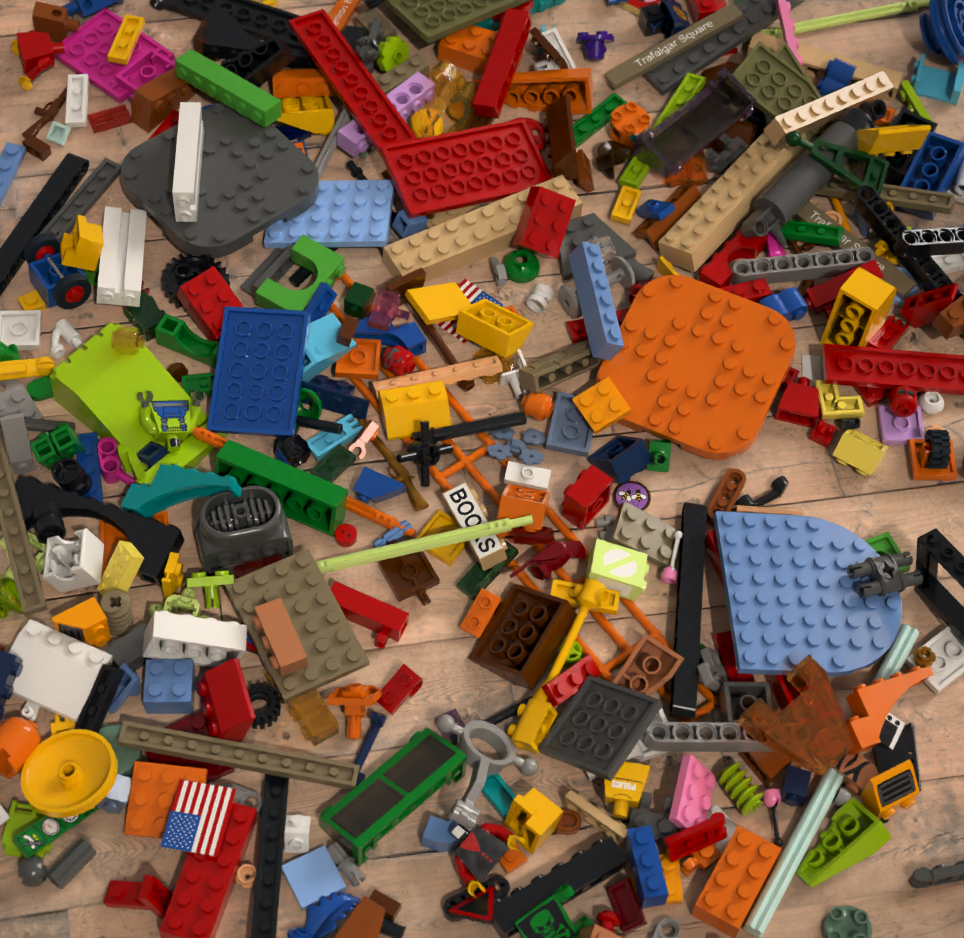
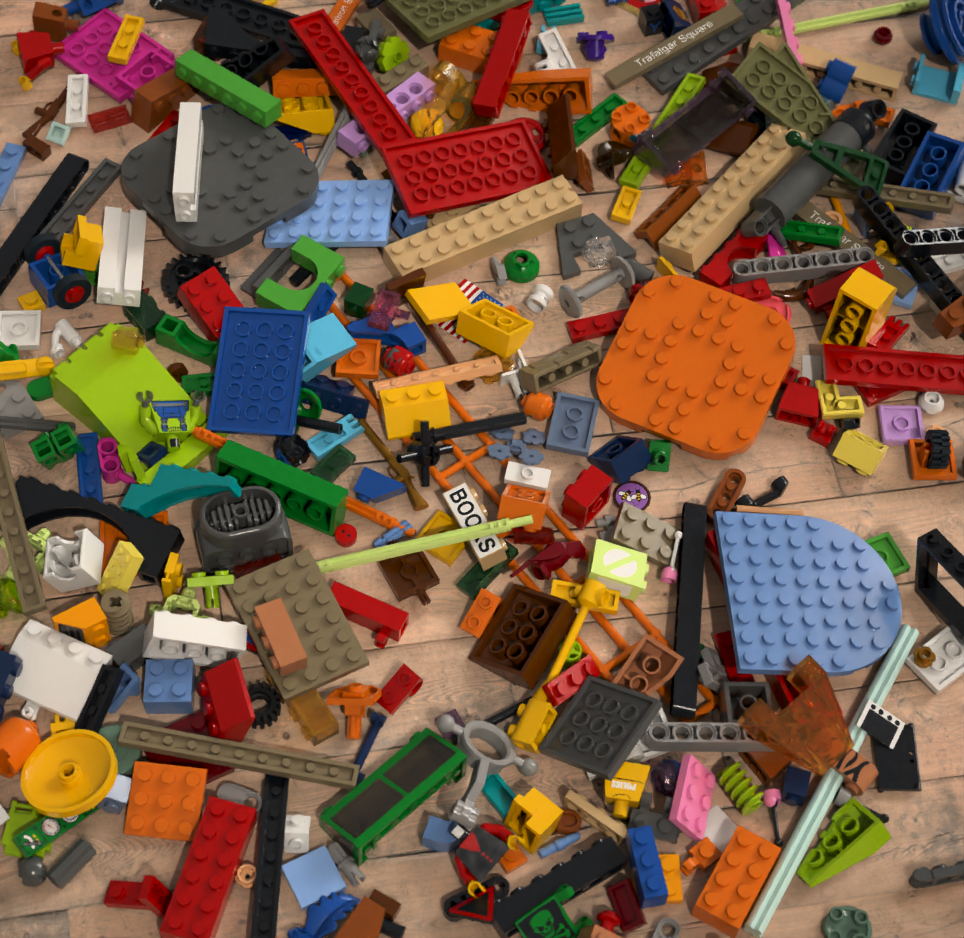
light grey slope [0,413,35,475] -> none
black wheel [31,501,66,544] -> none
black wheel [53,458,92,497] -> none
sticker [160,780,237,857] -> none
reddish brown piece [336,315,360,347] -> none
plate [347,420,379,459] -> none
red brick [512,186,576,259] -> none
reddish brown hinge [529,27,568,69] -> none
medium blue brick [568,241,624,361] -> none
light orange plate [572,377,632,435] -> none
blue plate [635,199,675,221] -> none
red plate [664,812,727,862] -> none
dark grey plate [705,133,749,175] -> none
blue brick [759,287,808,321] -> none
tan brick [764,71,894,146] -> none
orange arch [839,666,934,756] -> none
dark grey pin [847,551,923,599] -> none
yellow slope [857,125,931,156] -> none
light orange slope [859,759,920,820] -> none
red head [889,386,918,417] -> none
lime plate [899,80,932,121] -> none
red slope [901,283,959,328] -> none
none -> medium blue piece [538,832,580,859]
none -> teal tile [543,3,585,27]
none -> clear purple piece [650,759,681,797]
none -> dark red plate [873,27,893,45]

